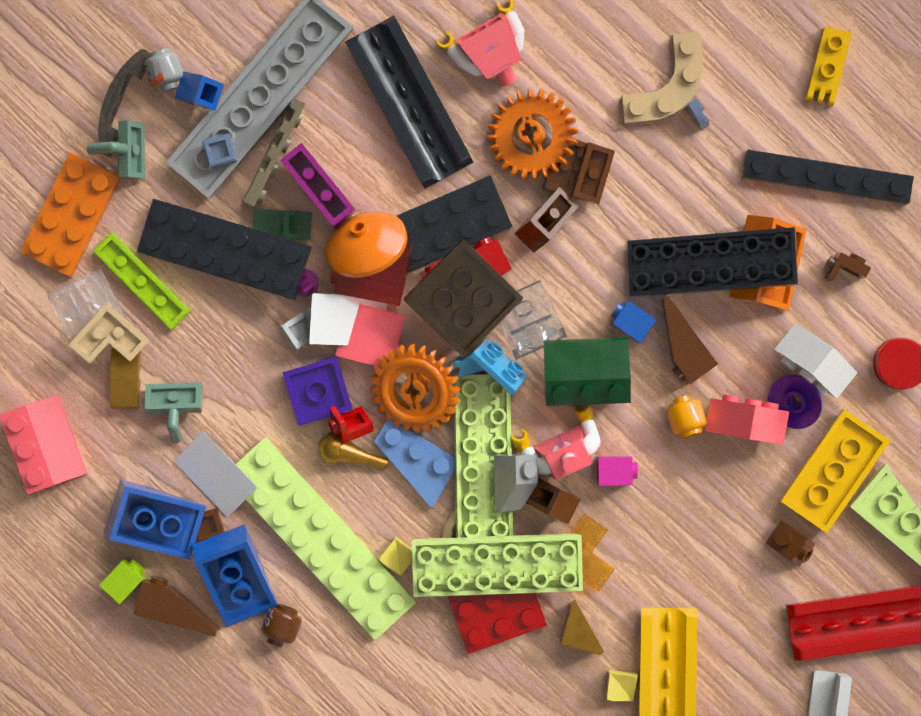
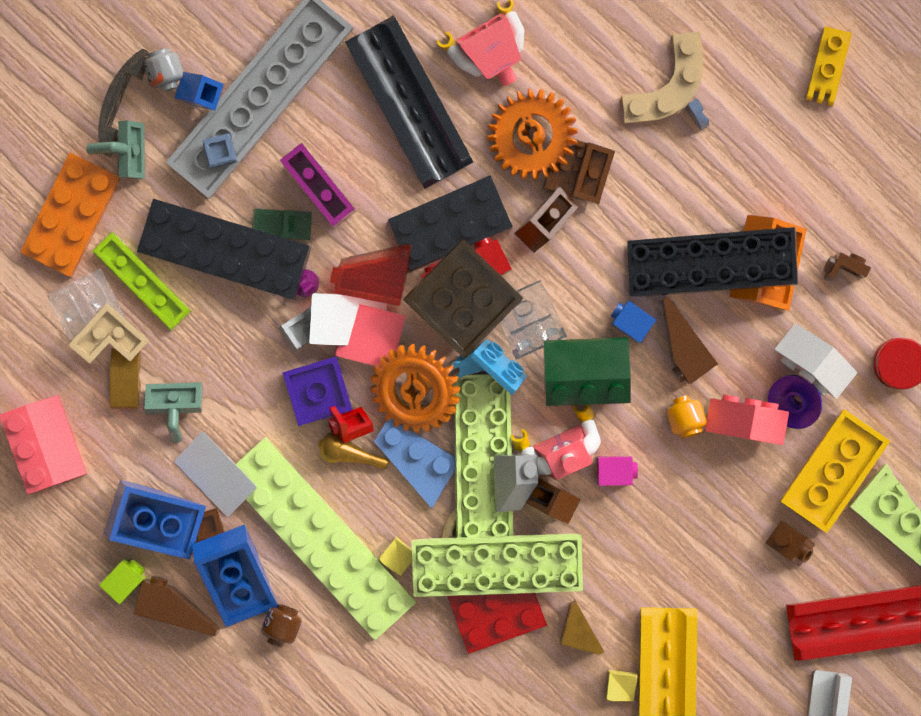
dark tan wing [242,99,305,207] -> none
orange dish [325,211,407,278] -> none
clear yellow plate [570,513,615,592] -> none
black plate [742,149,914,204] -> none

